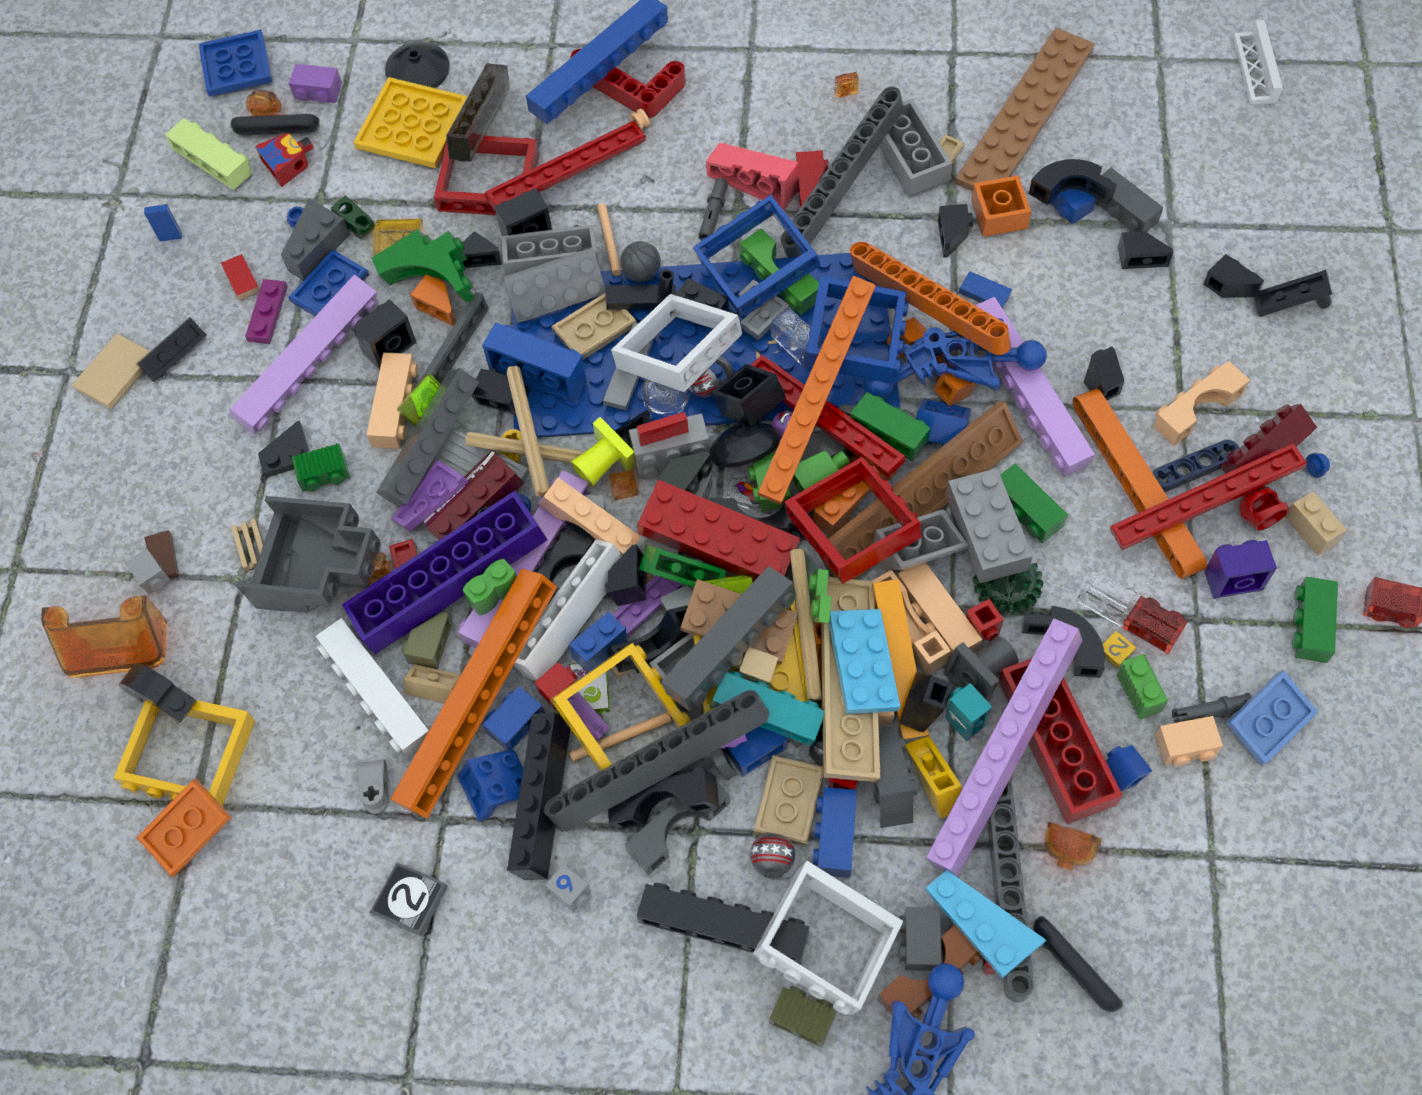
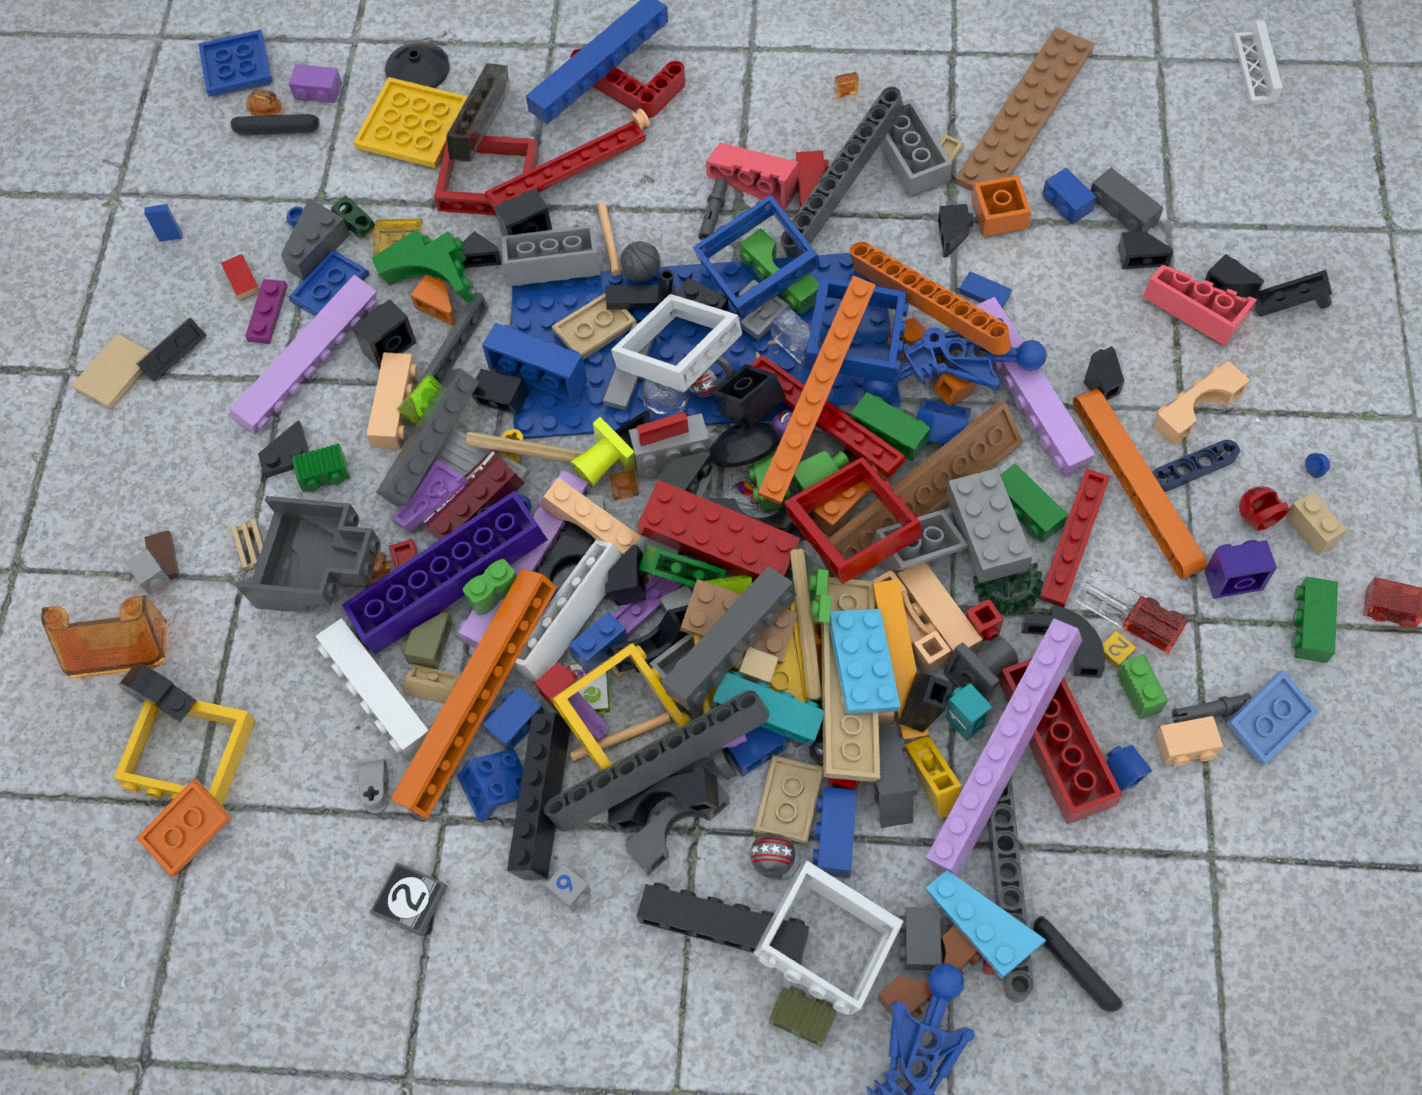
yellowish green brick [165,118,252,191] -> none
red torso [255,133,314,187] -> none
light grey plate [502,248,605,323] -> none
tan axle [507,366,549,497] -> none
black arch [1028,159,1117,205] -> none
clear orange cylinder [1044,822,1103,870] -> none
red tile [1110,443,1307,550] -> none
dark red brick [1220,404,1317,474] -> none
none -> red plate [1039,468,1110,608]
none -> coral wedge [1143,265,1257,346]

